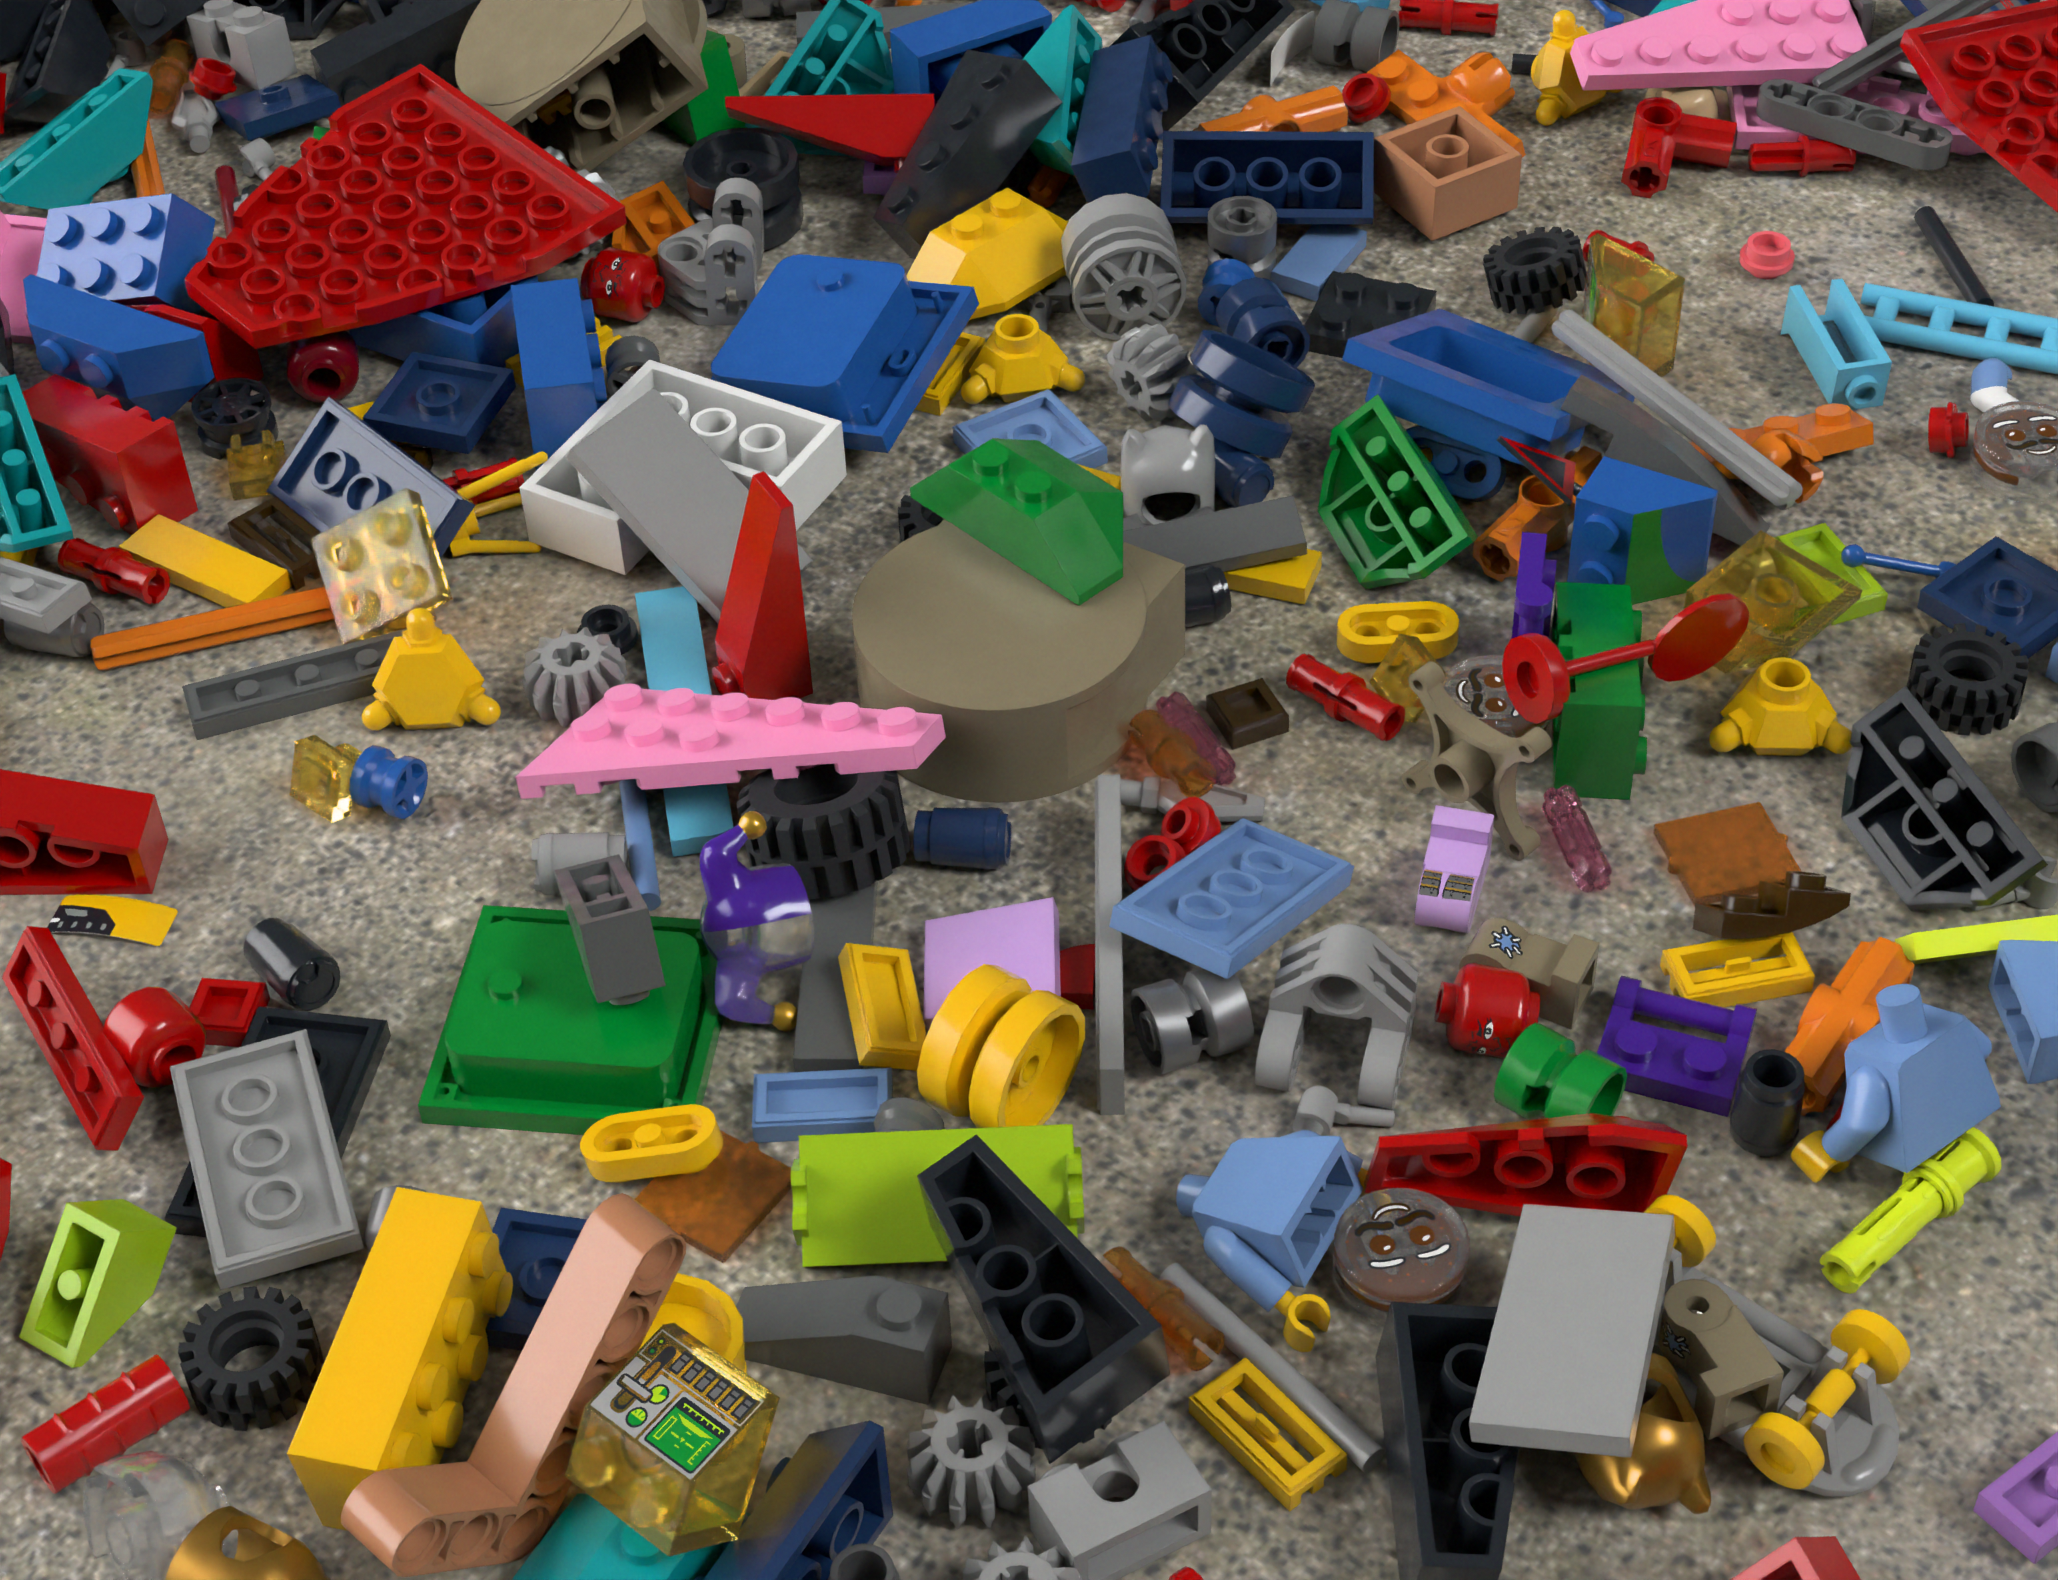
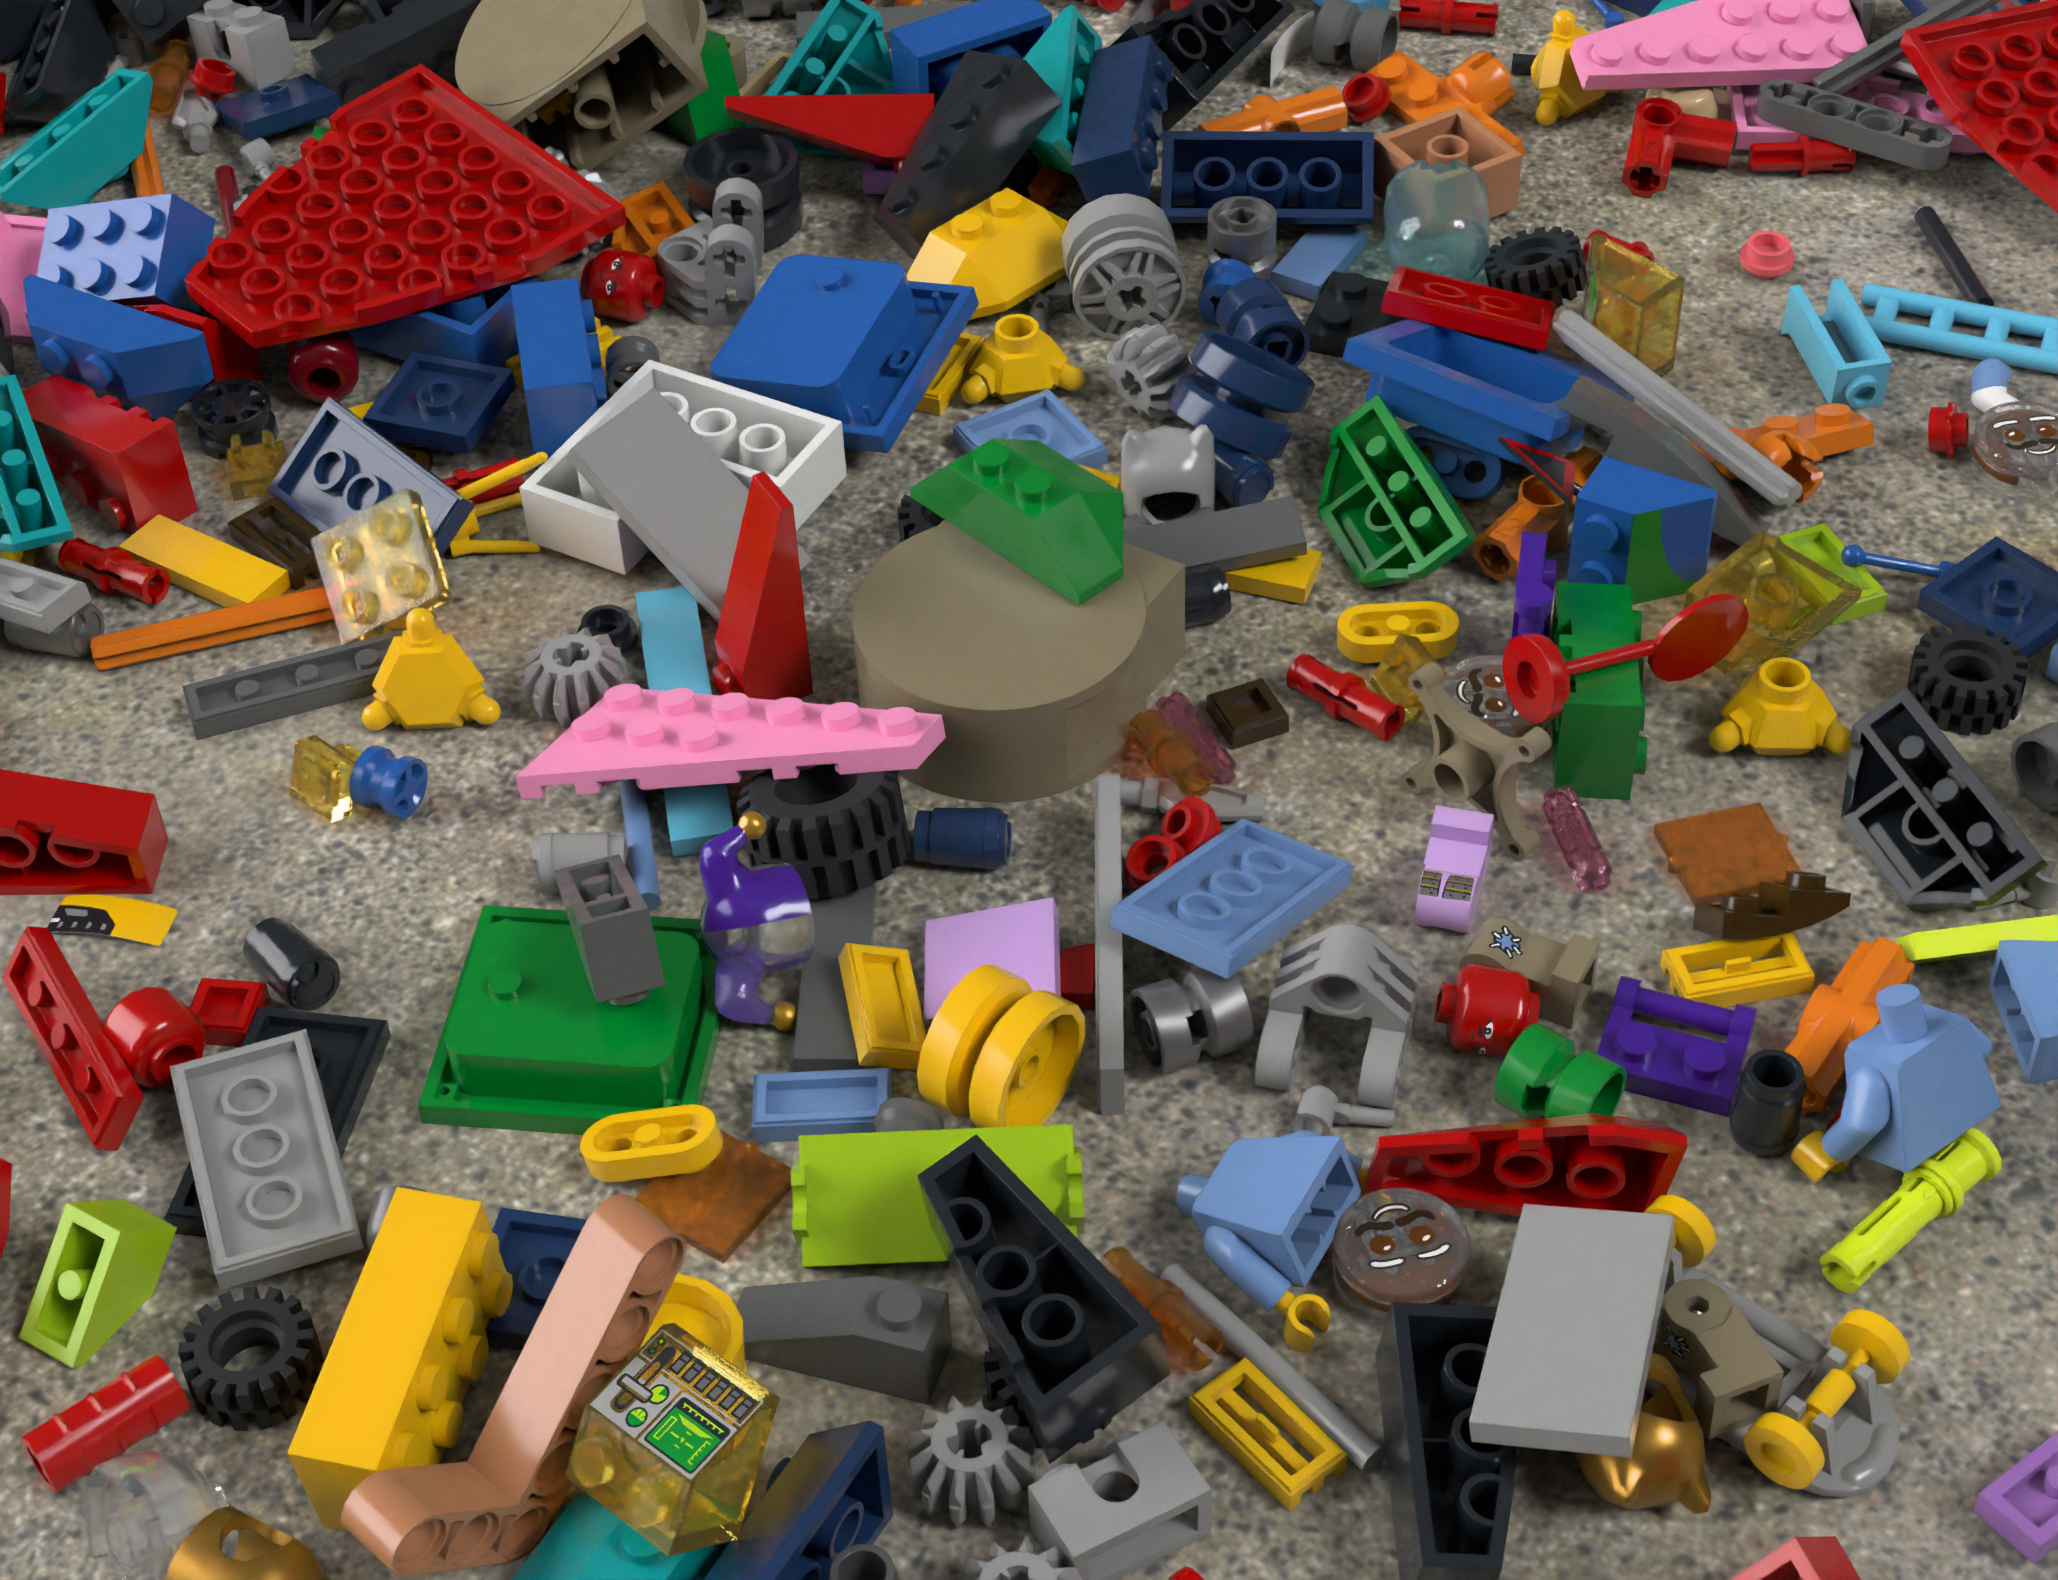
none -> red tile [1380,265,1556,351]
none -> clear light blue cylinder [1383,159,1490,282]

